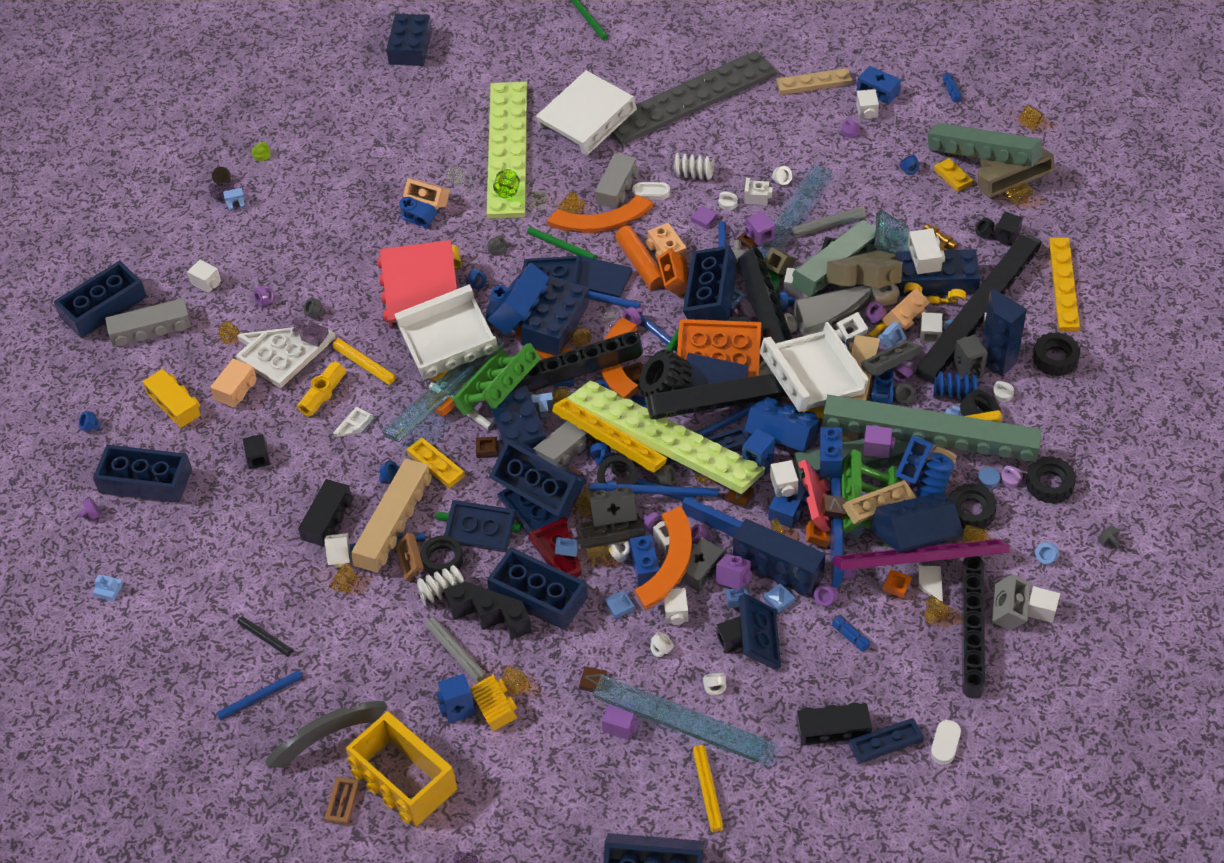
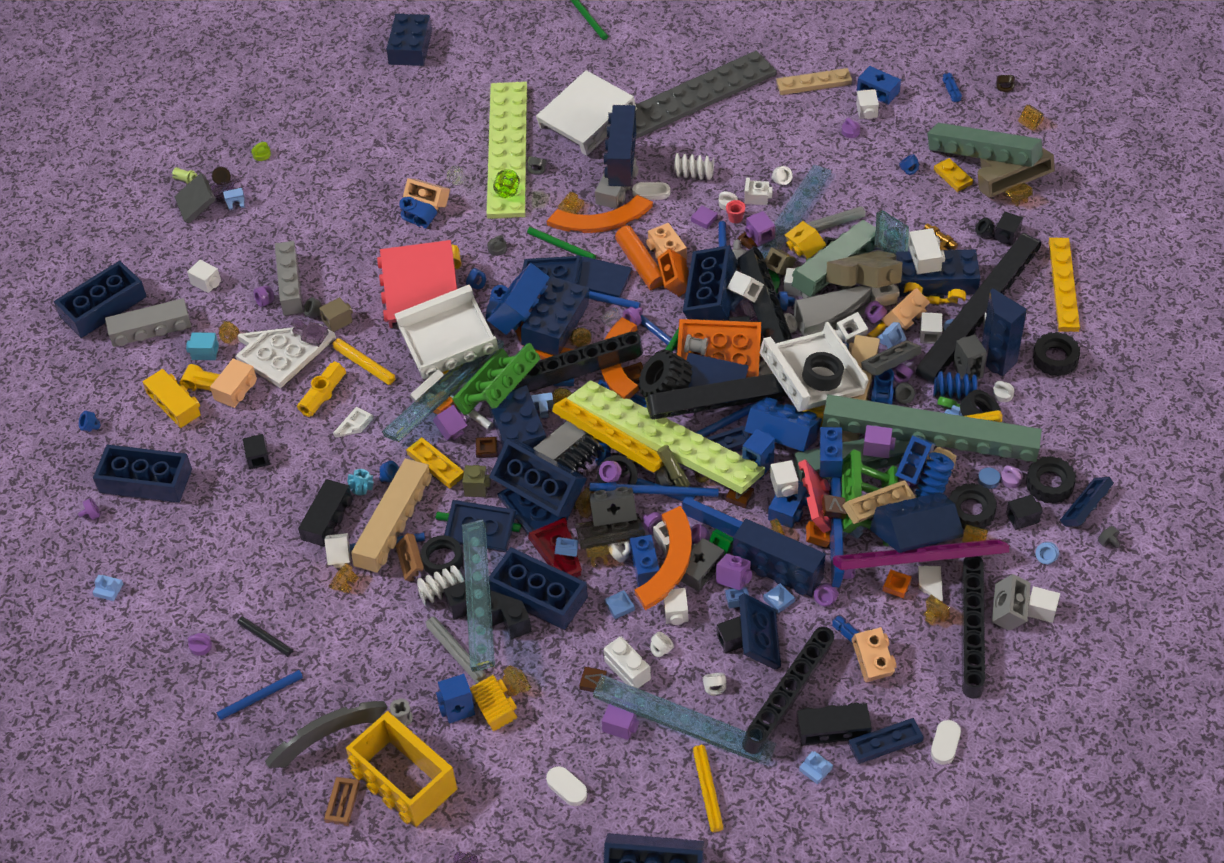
none -> yellowish green pin [172,167,198,184]
none -> dark grey tile [174,173,216,223]
none -> yellow piece [179,364,220,391]
none -> medium azure brick [186,332,219,360]
none -> medium lavender tile [188,633,212,656]
none -> light grey brick [275,241,303,316]
none -> dark tan brick [319,297,353,332]
none -> medium azure gear [347,469,374,495]
none -> light grey bush [390,698,413,726]
none -> white tile [410,370,444,402]
none -> medium lavender brick [433,405,468,440]
none -> olive brick [462,465,491,497]
none -> clear light blue tile [462,519,495,672]
none -> dark grey tile [527,156,547,175]
none -> white tile [546,766,587,806]
none -> black piece [557,434,605,475]
none -> medium lavender tile [599,461,621,482]
none -> dark blue brick [604,105,637,187]
none -> white brick [604,636,651,692]
none -> olive piece [657,445,691,487]
none -> light grey bush [684,334,709,356]
none -> green tile [709,529,733,556]
none -> coral piece [726,200,745,223]
none -> white brick [727,271,764,303]
none -> black beam [742,626,834,754]
none -> yellow brick [785,221,826,259]
none -> light blue tile [799,751,833,785]
none -> black tyre [802,352,844,391]
none -> light nougat brick [851,627,896,683]
none -> bright green piece [937,396,960,409]
none -> dark brown tile [996,75,1015,92]
none -> black brick [1006,494,1043,530]
none -> dark blue plate [1060,476,1114,527]

